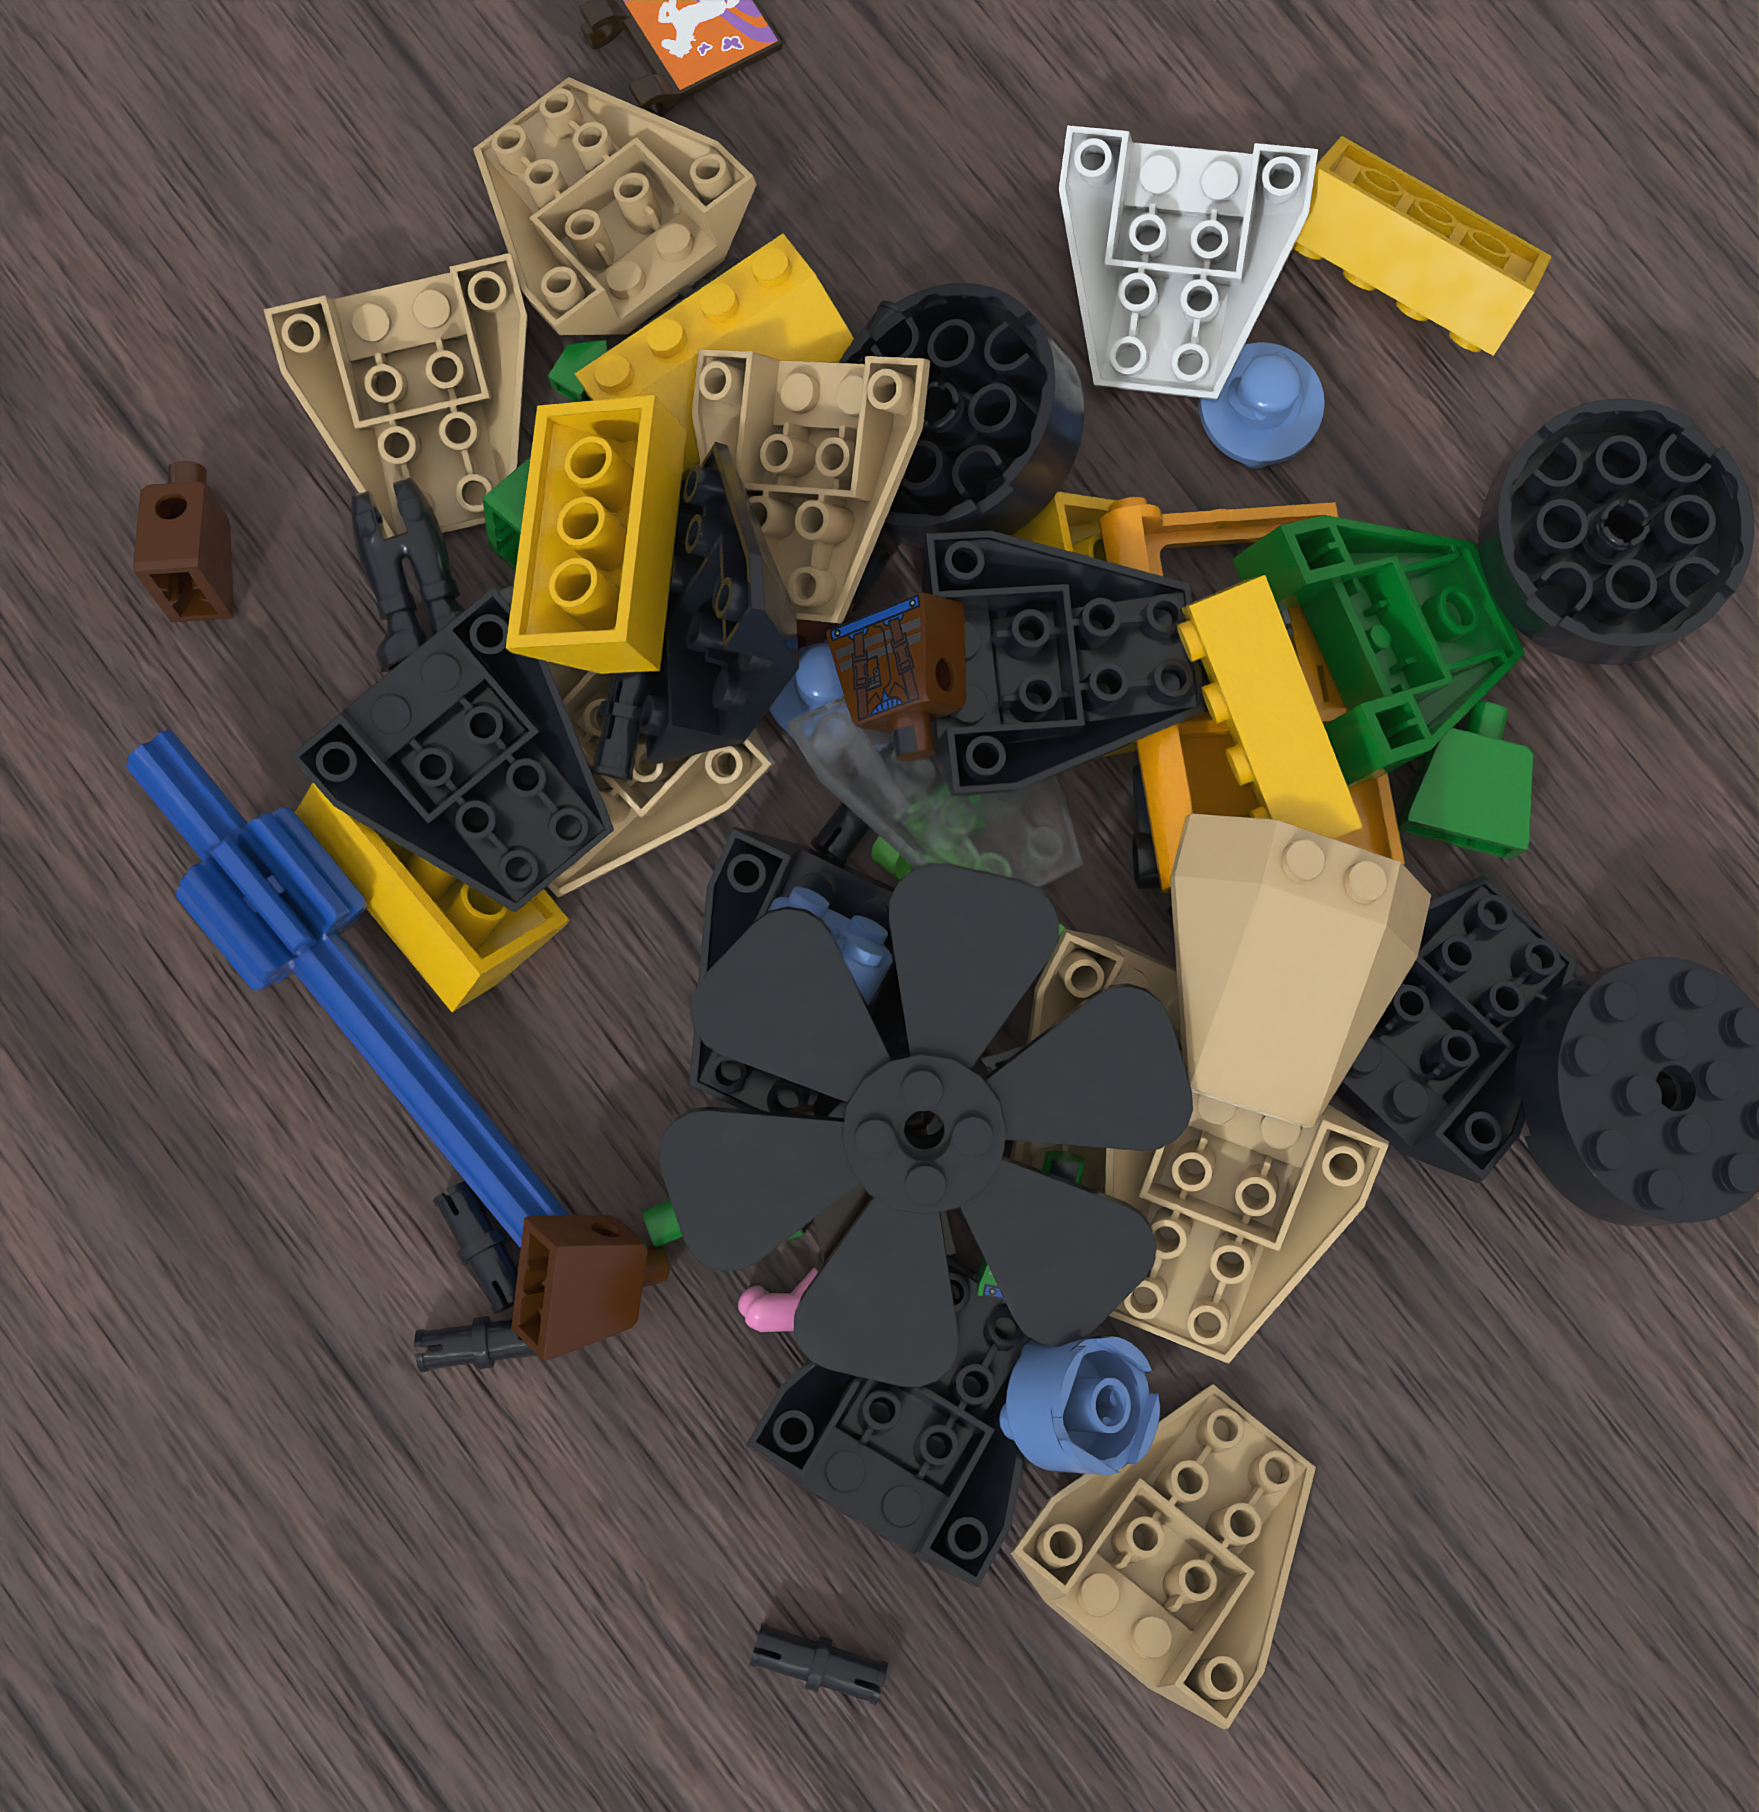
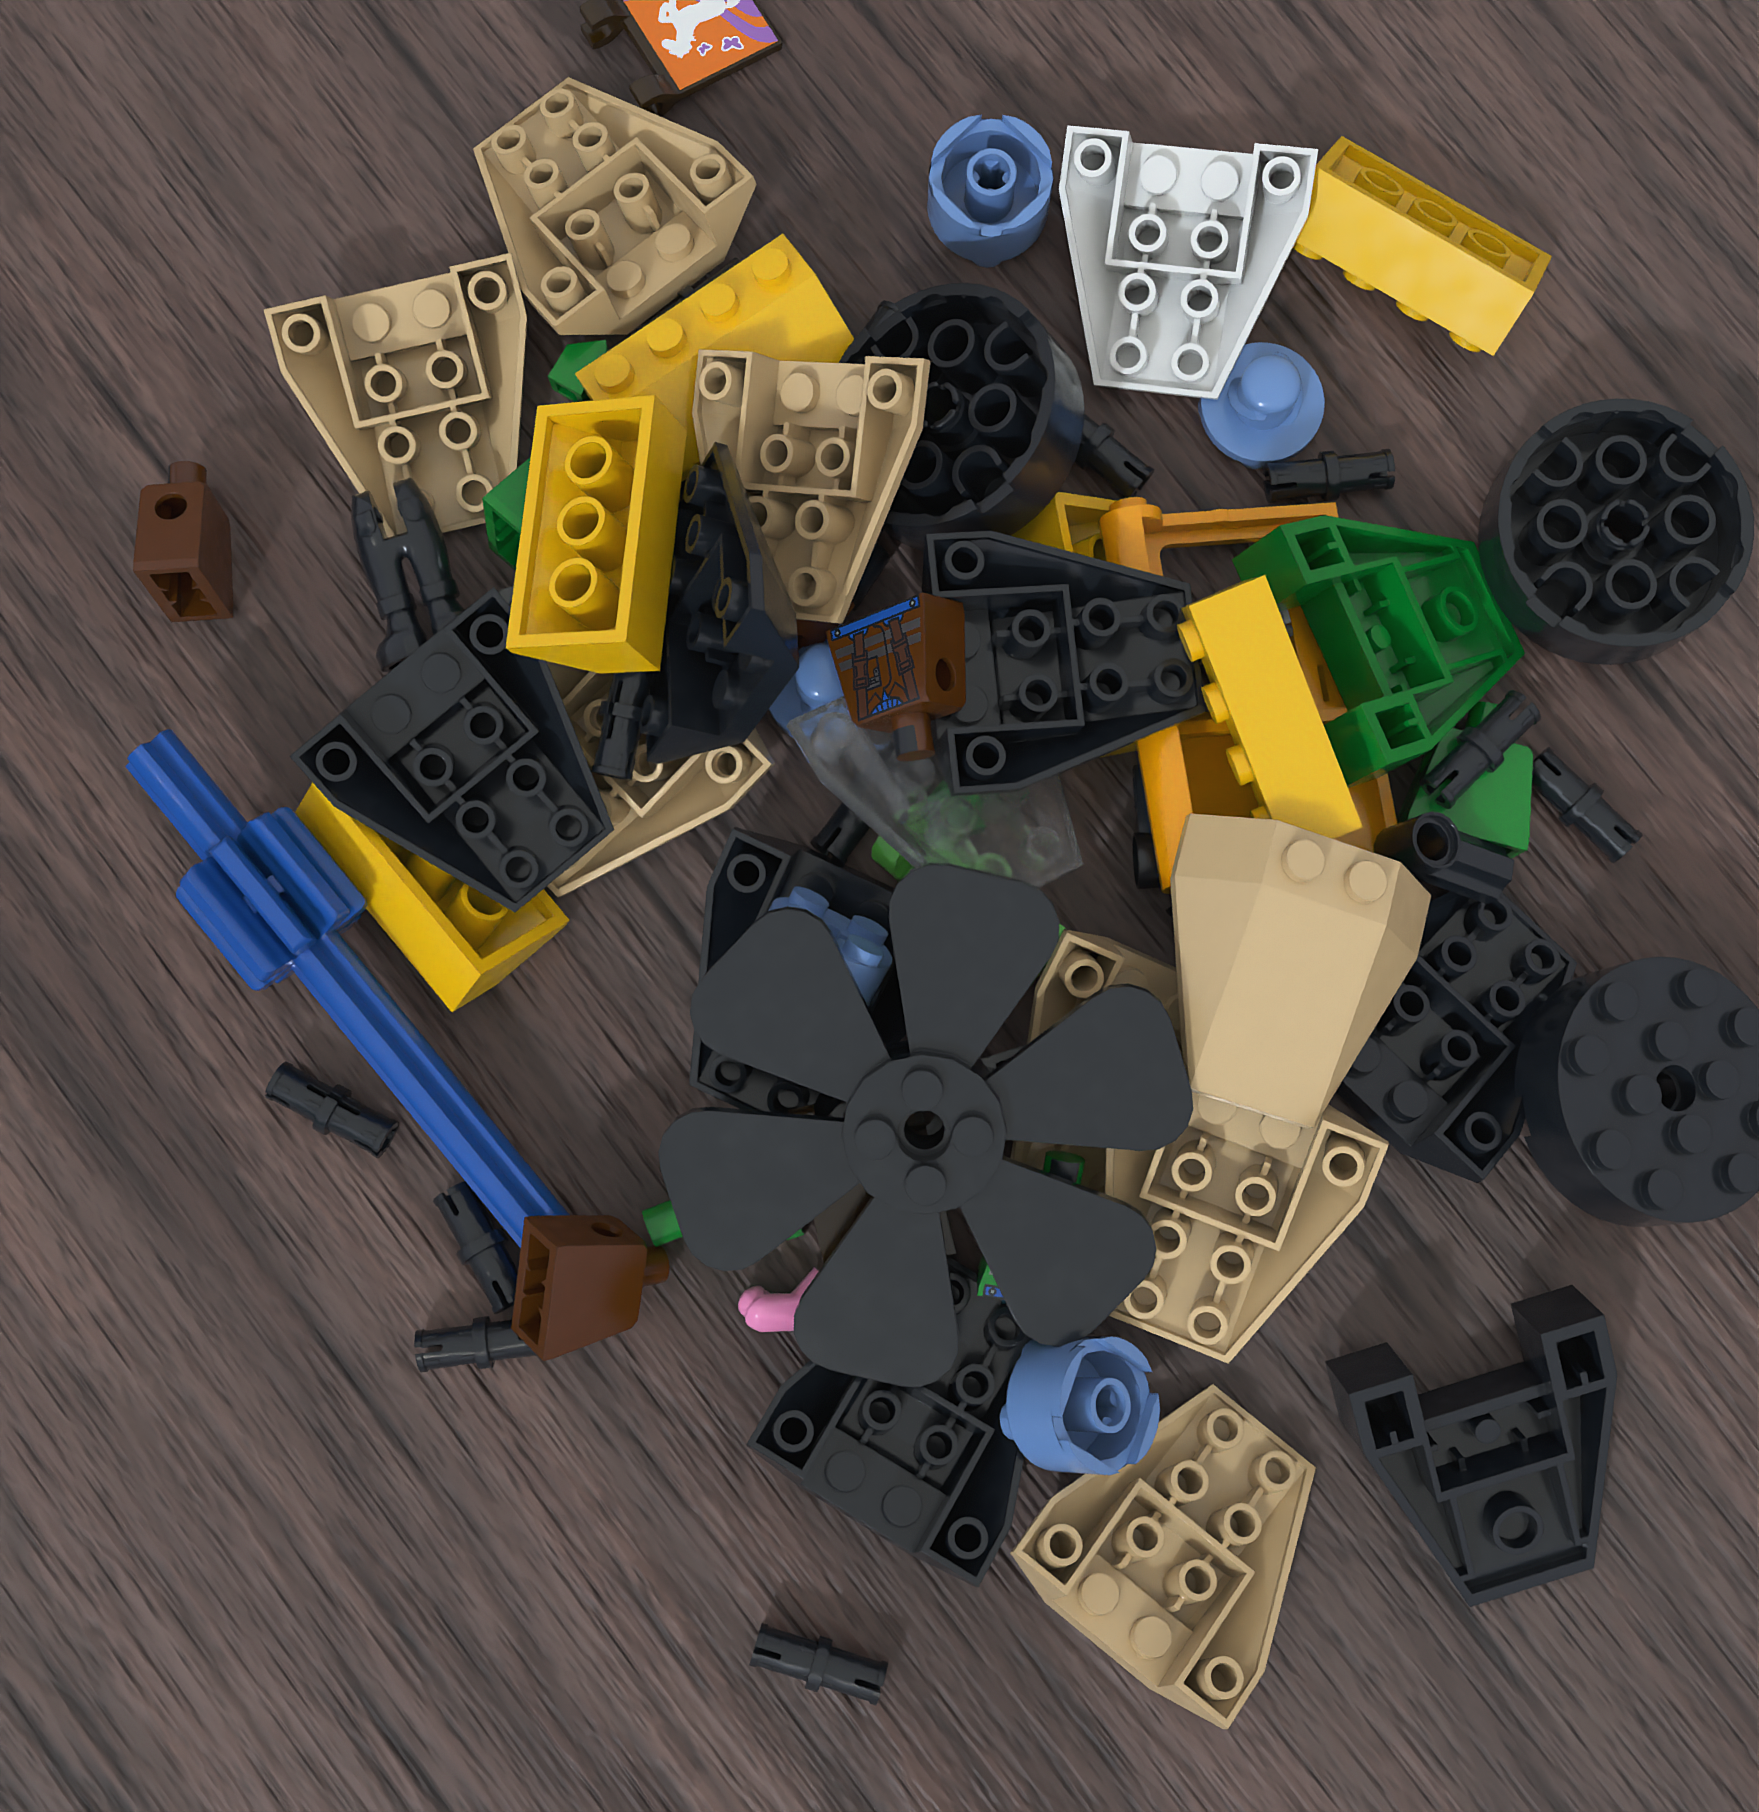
none -> black pin [265,1061,399,1158]
none -> medium blue brick [927,115,1053,268]
none -> black pin [1074,414,1155,498]
none -> black pin [1263,449,1395,503]
none -> black wedge [1325,1285,1618,1607]
none -> black piece [1374,811,1514,904]
none -> black pin [1419,690,1541,809]
none -> black pin [1532,747,1643,863]

